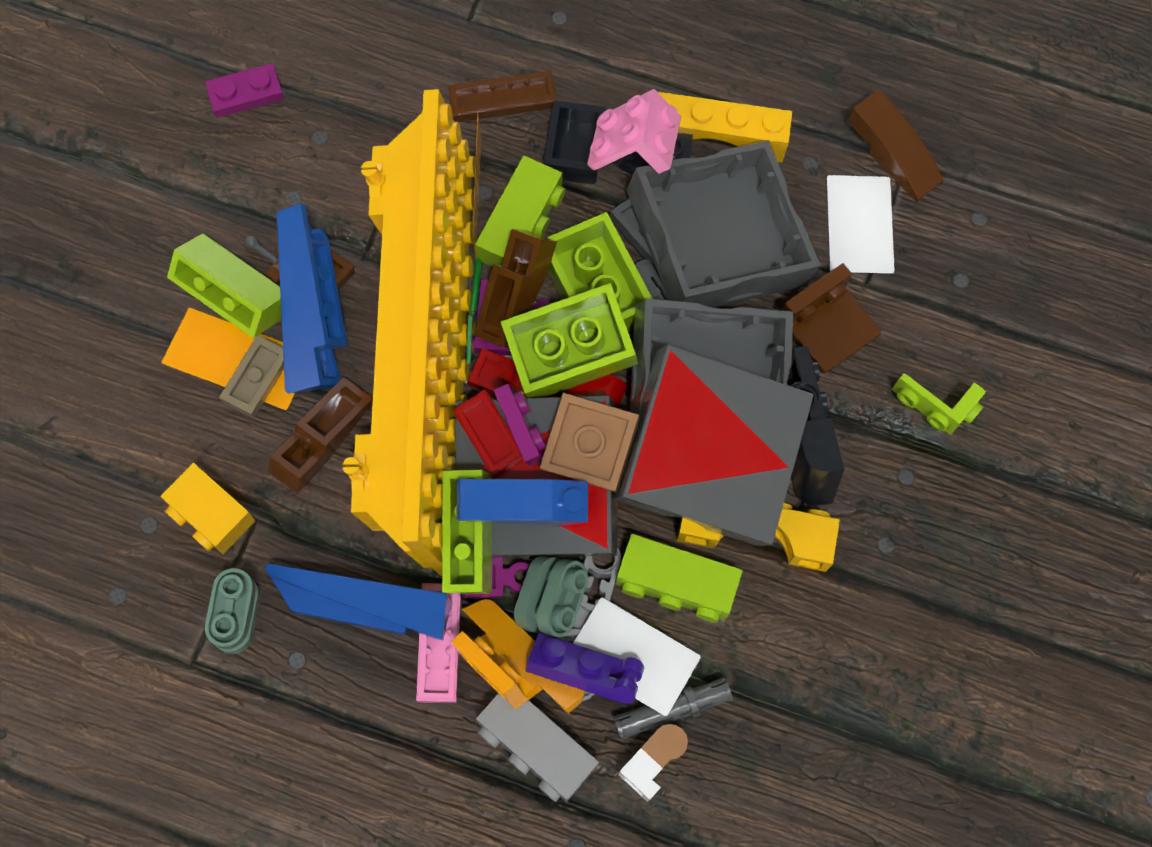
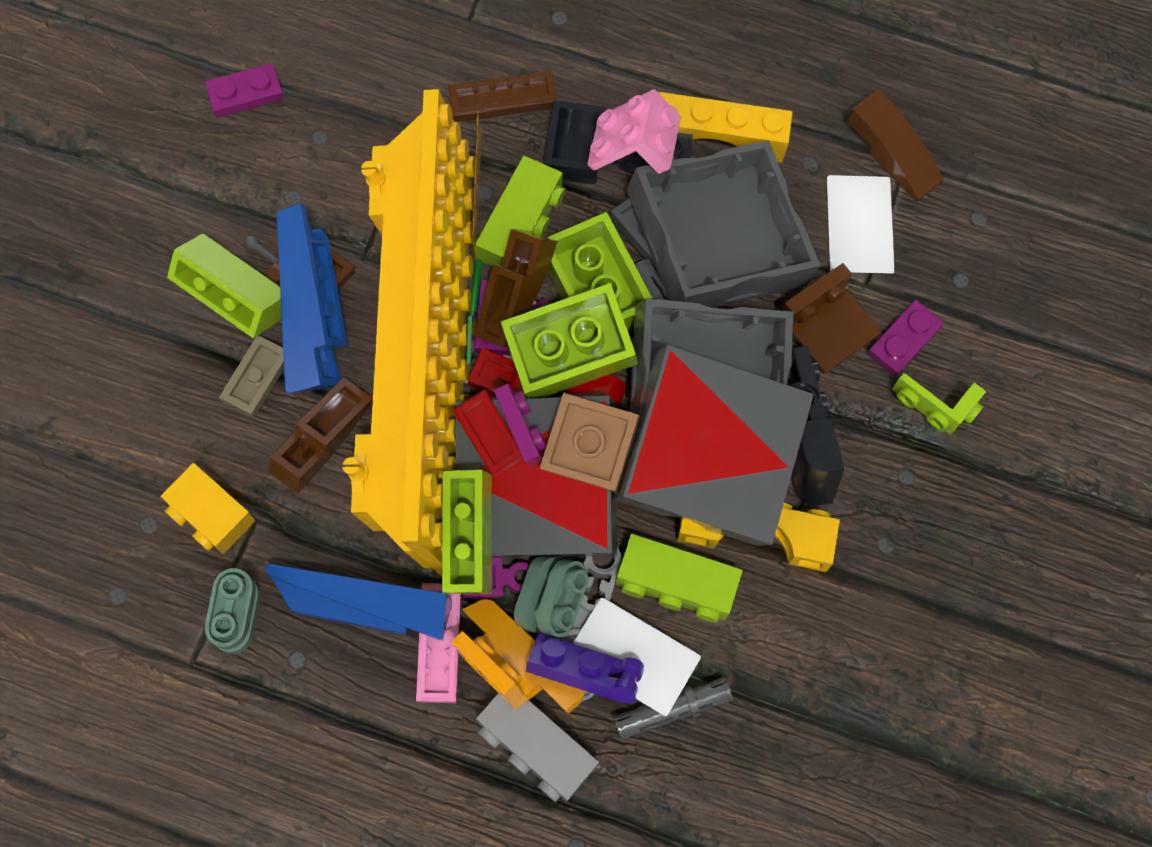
light orange sticker [162,308,295,410] -> none
blue slope [457,479,588,526] -> none
leg [618,724,688,802] -> none
none -> magenta plate [867,300,944,378]

